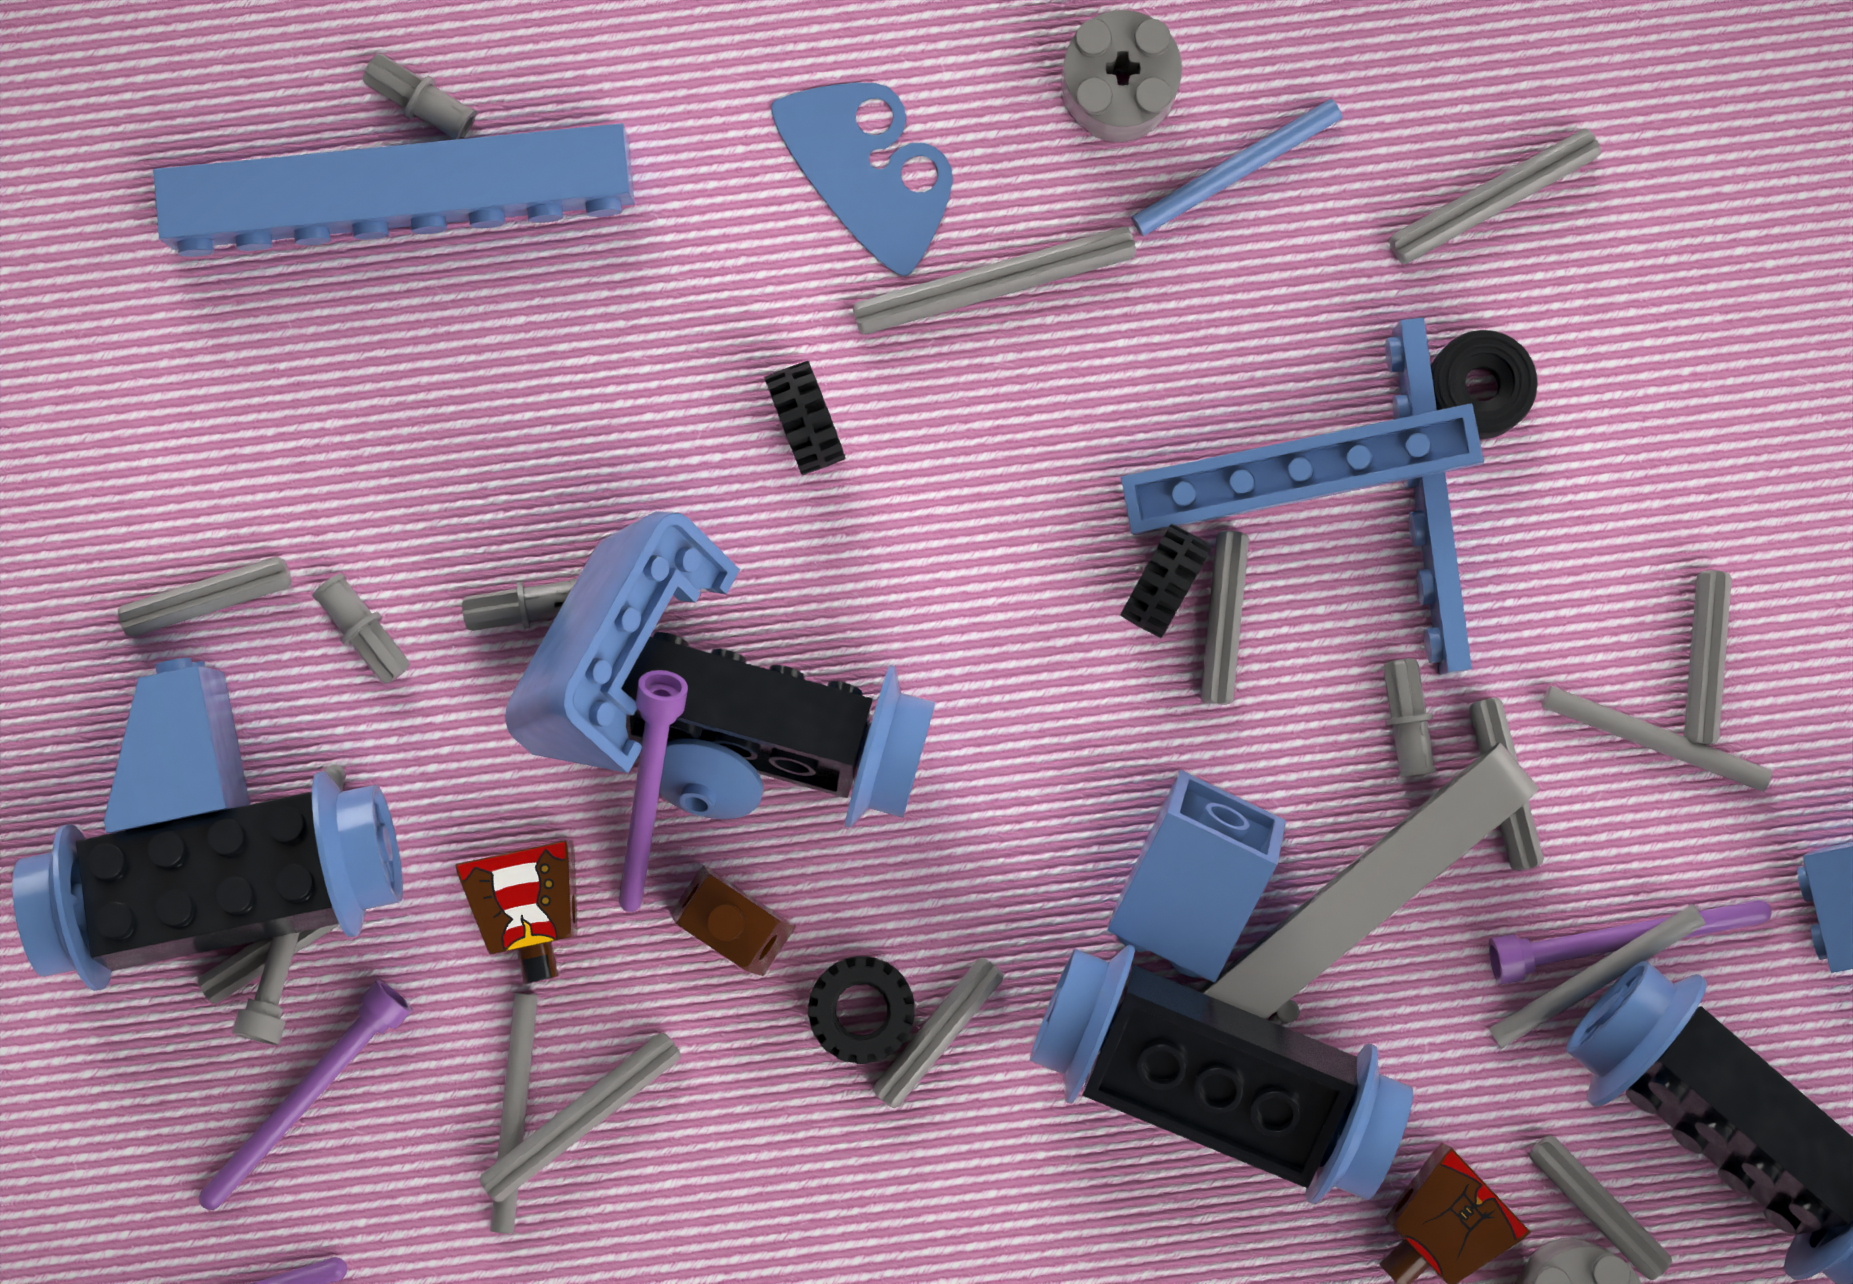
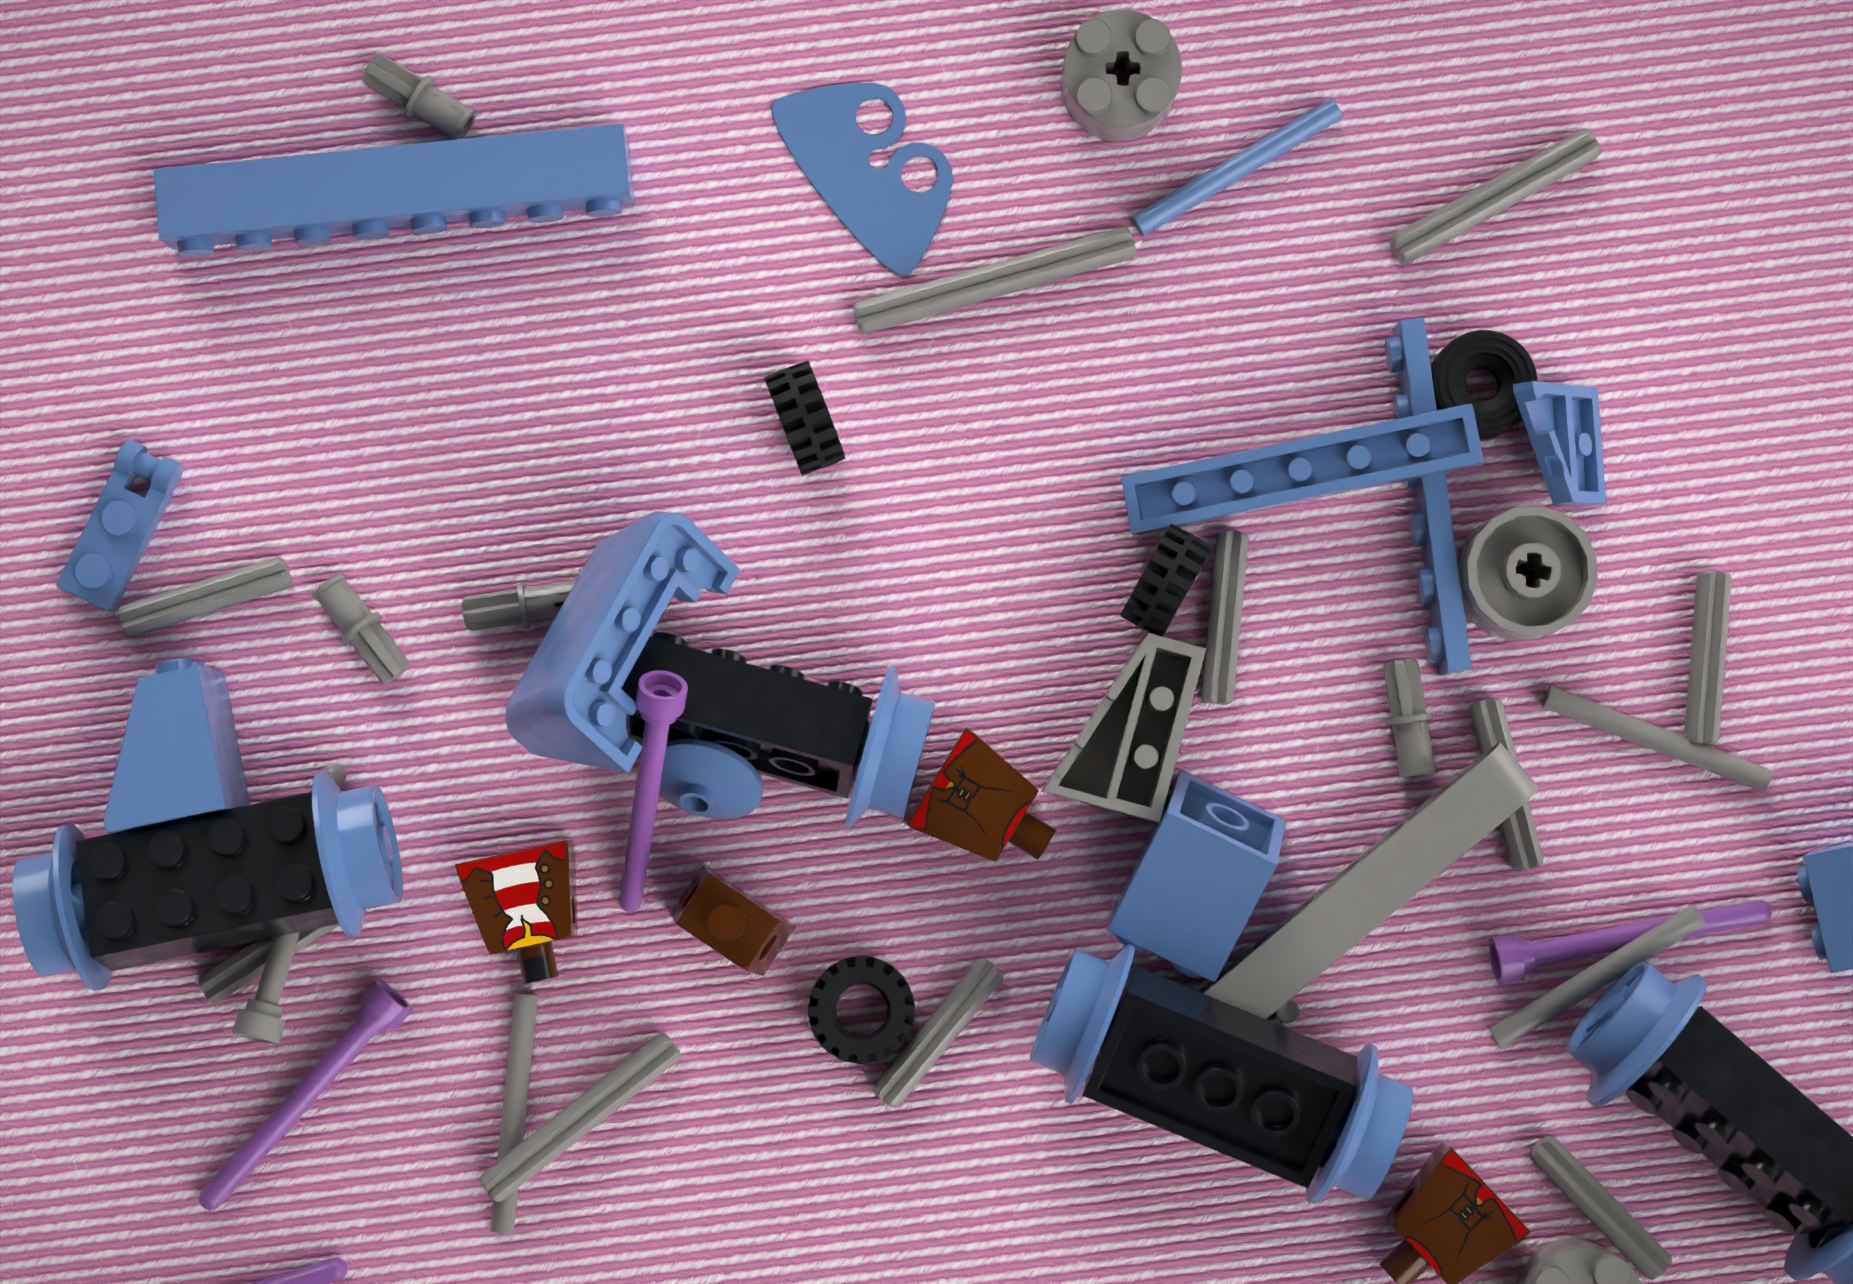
none -> medium blue plate [56,439,184,613]
none -> reddish brown torso [907,728,1056,862]
none -> light grey wedge [1041,633,1206,823]
none -> light grey wheel [1457,506,1598,641]
none -> medium blue wing [1513,381,1606,507]

